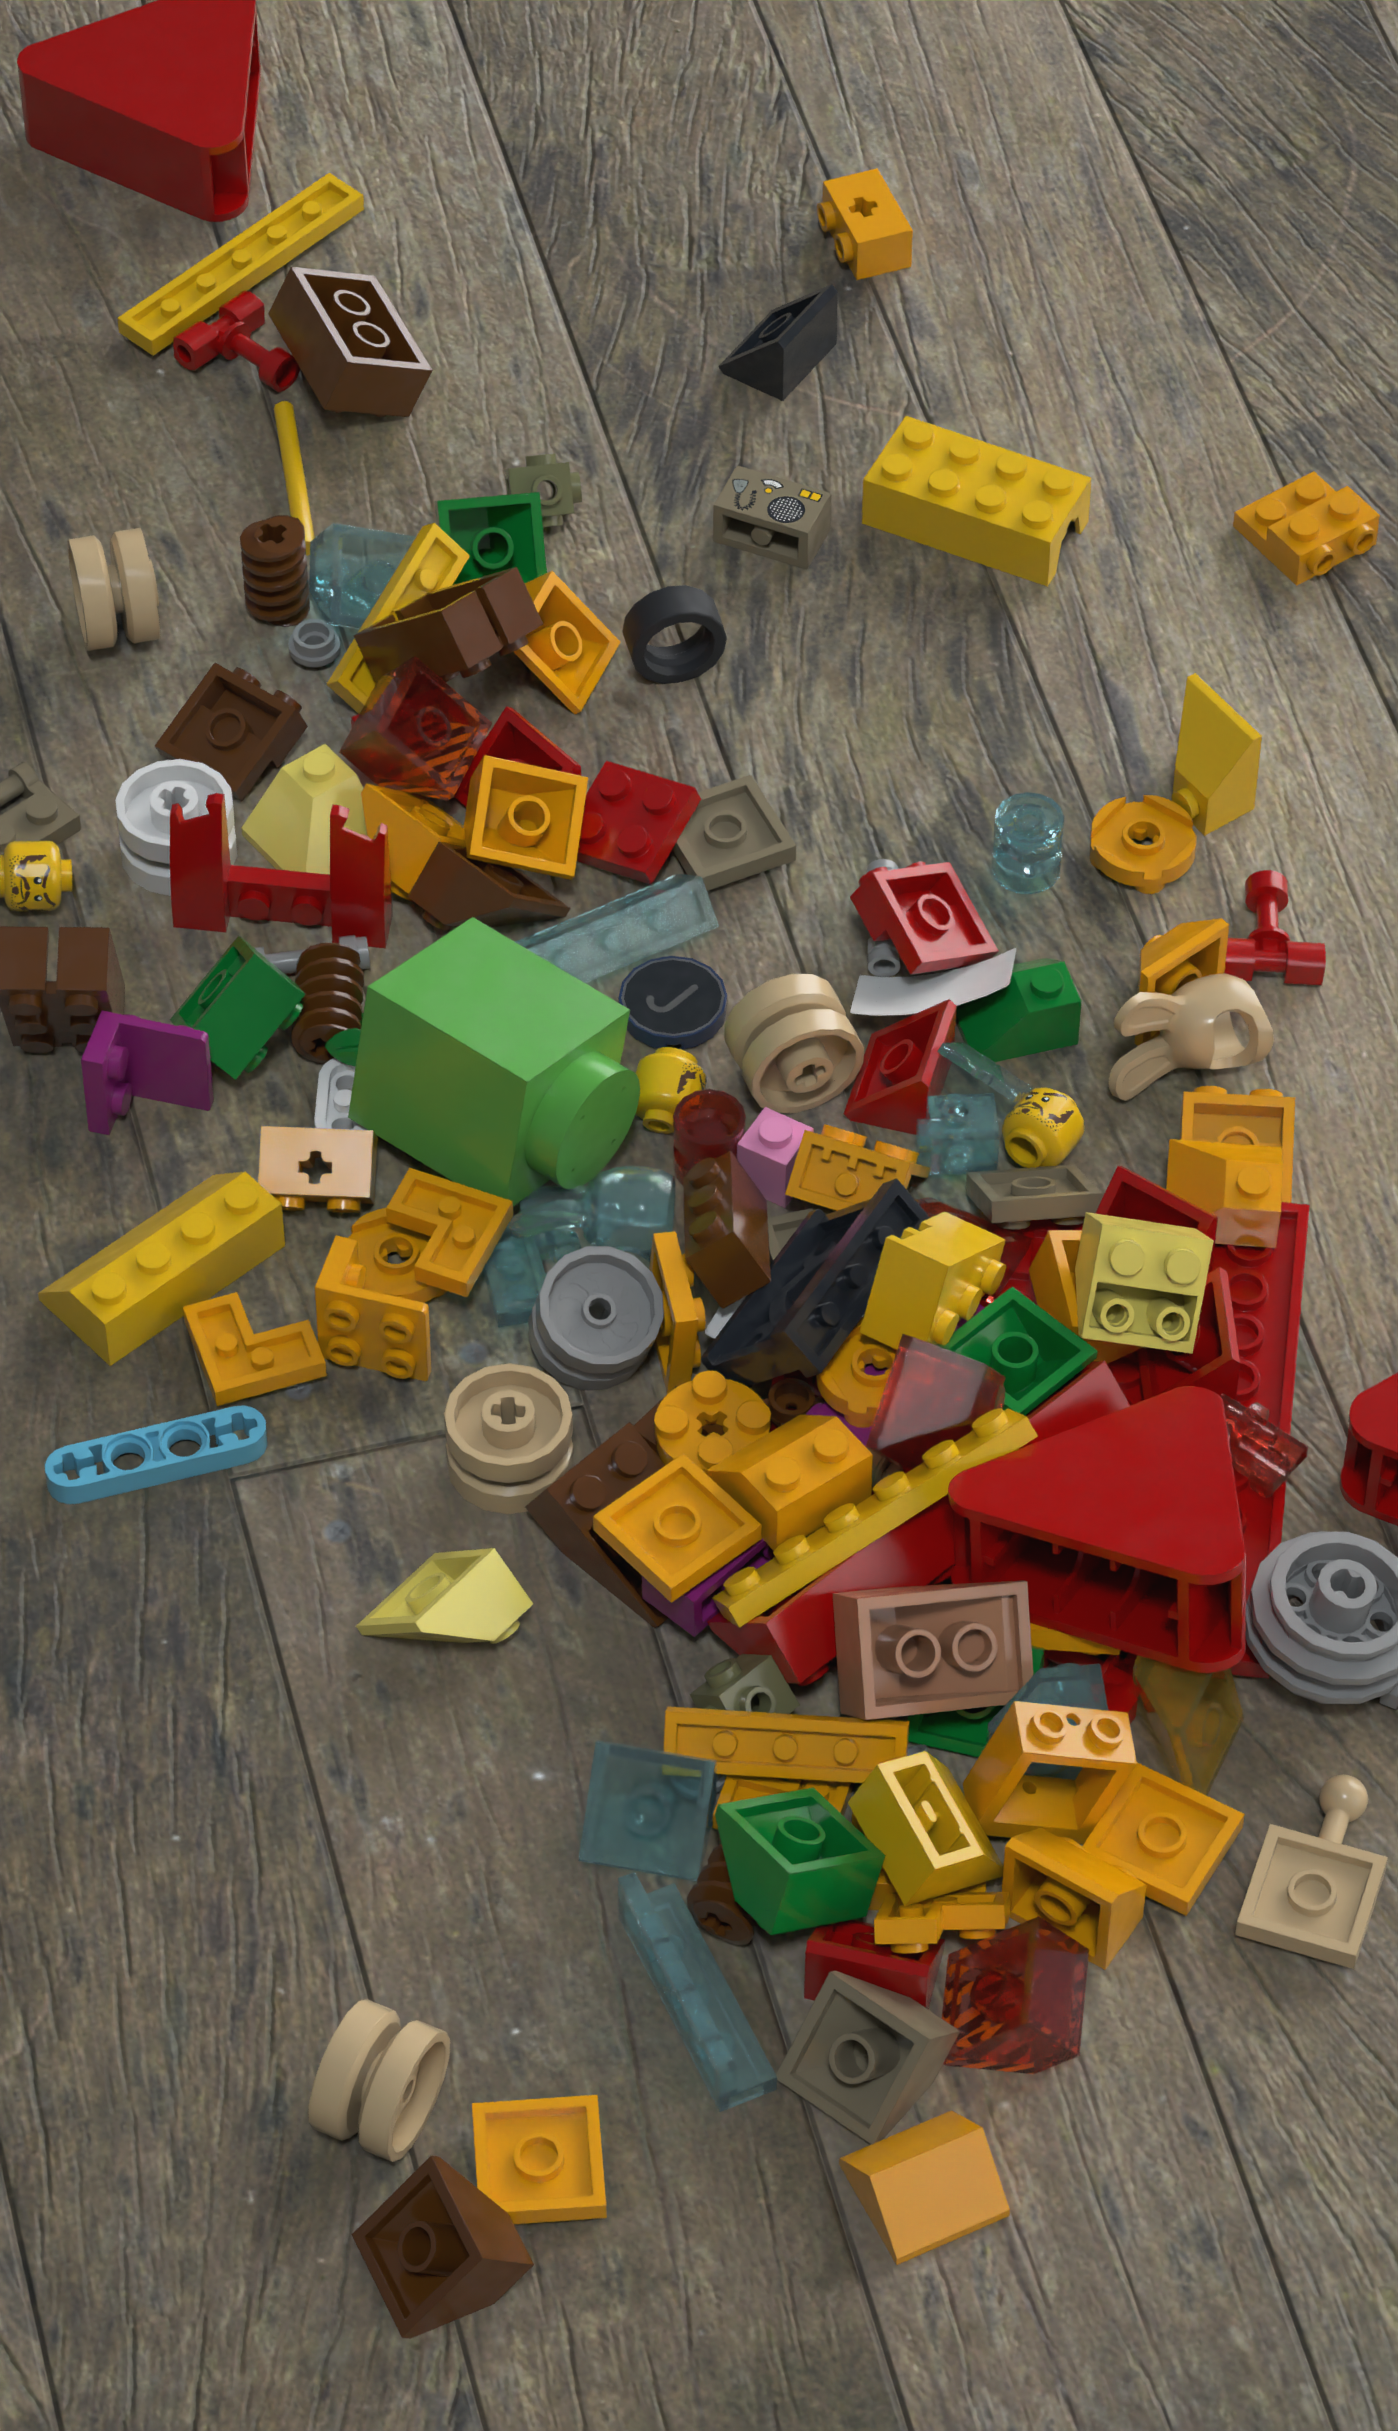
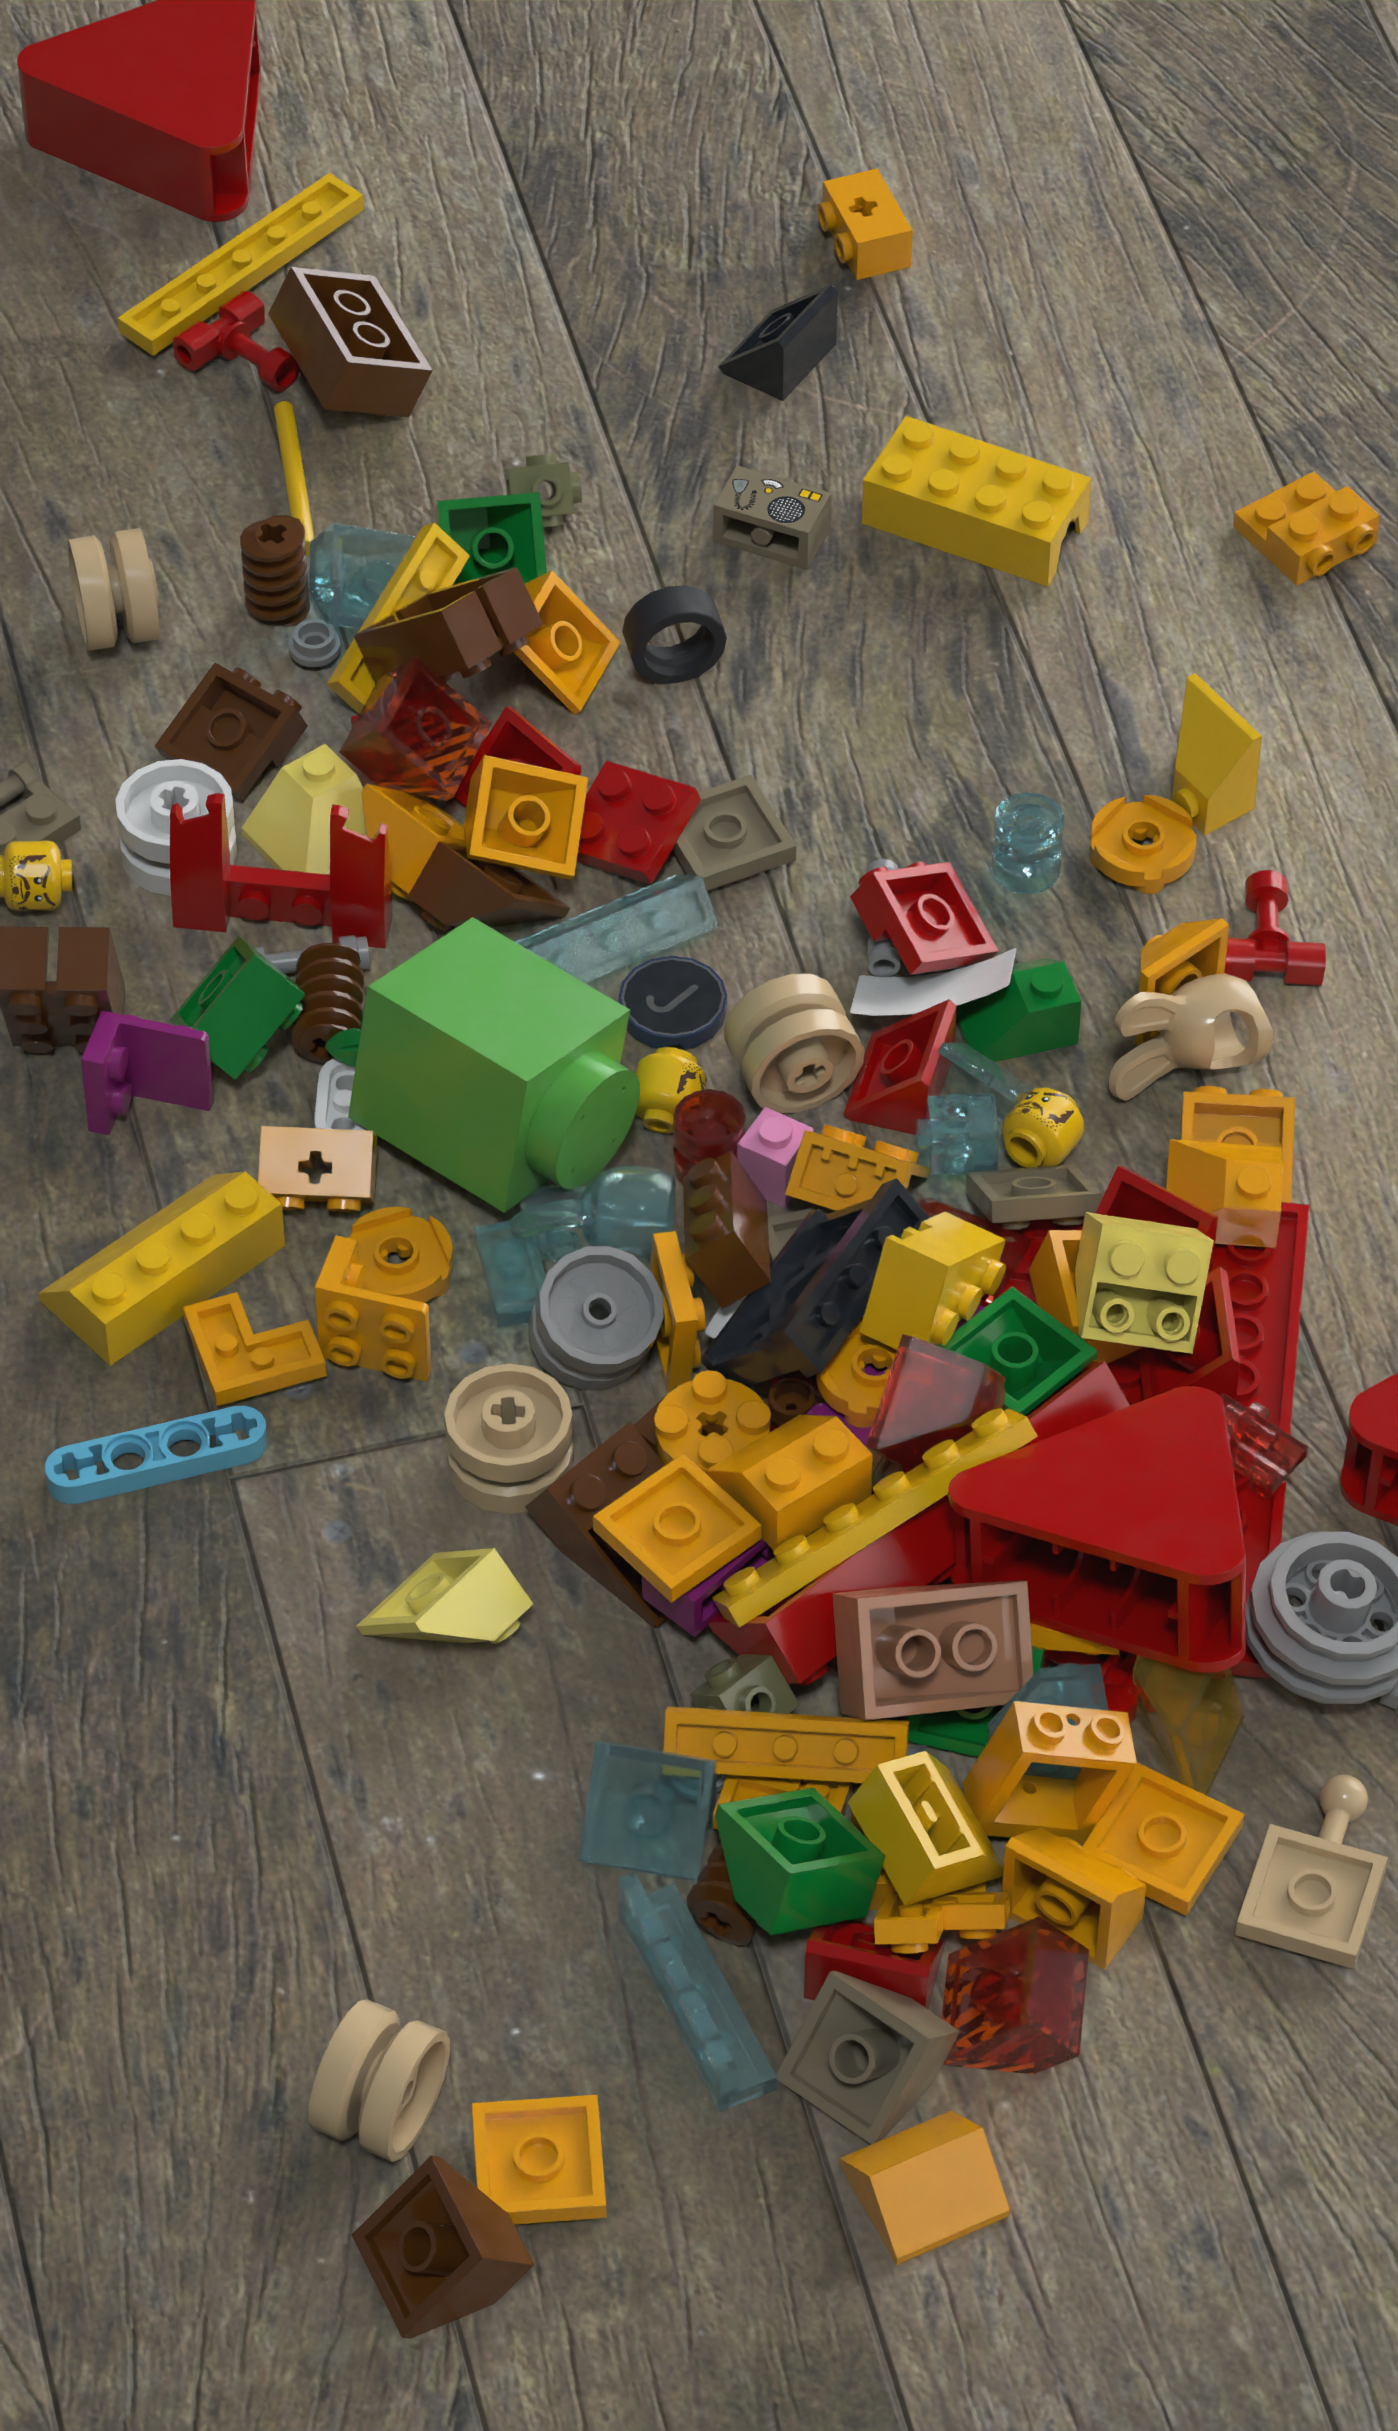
light orange plate [386,1167,513,1297] -> none

